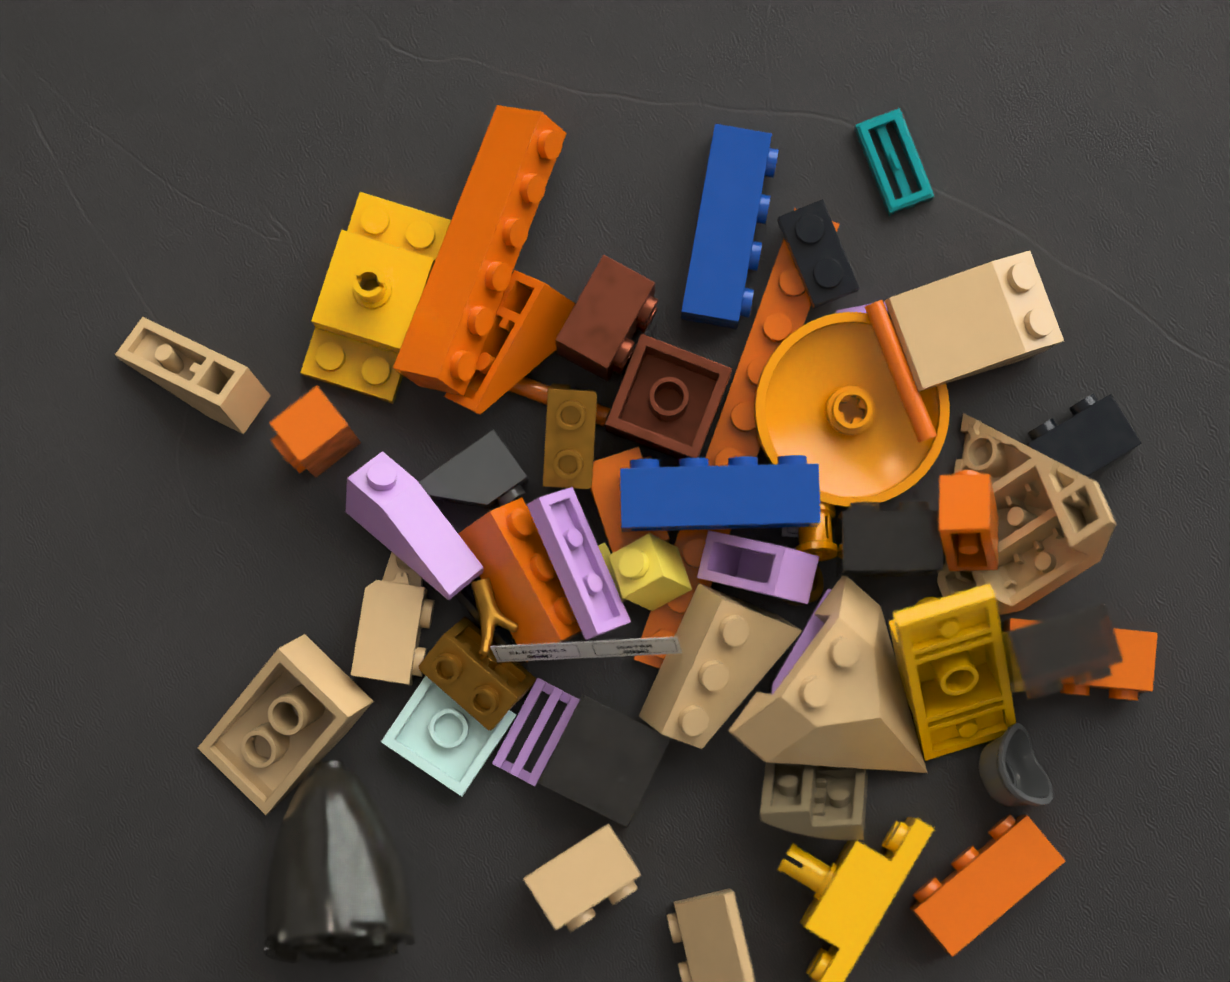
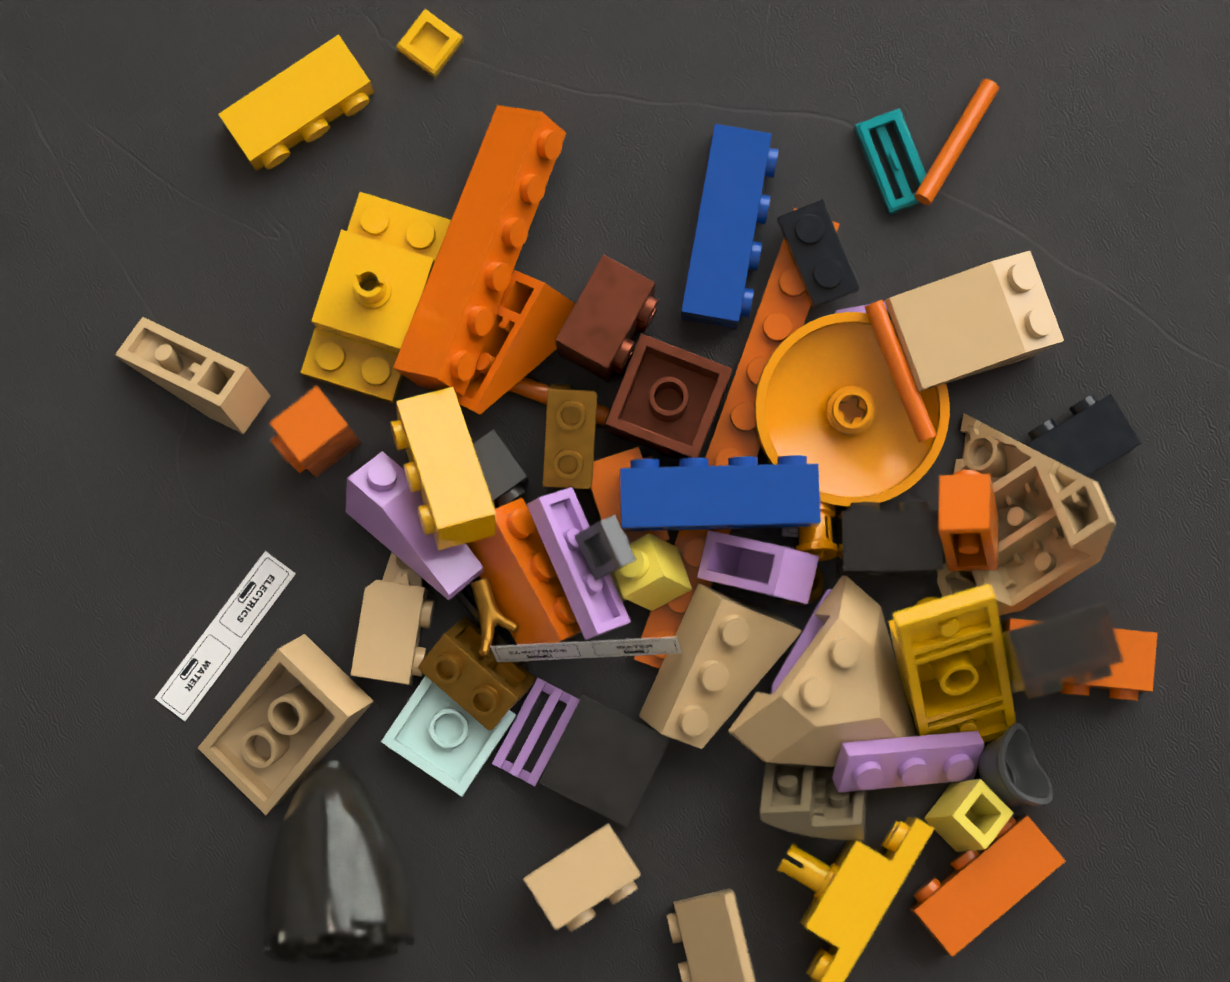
none -> white sticker [154,551,296,721]
none -> yellow brick [218,34,375,171]
none -> yellow brick [390,387,496,551]
none -> yellow tile [396,9,464,78]
none -> dark grey plate [574,515,636,580]
none -> lavender plate [832,731,985,792]
none -> orange bar [914,79,999,205]
none -> light yellow brick [924,779,1013,852]

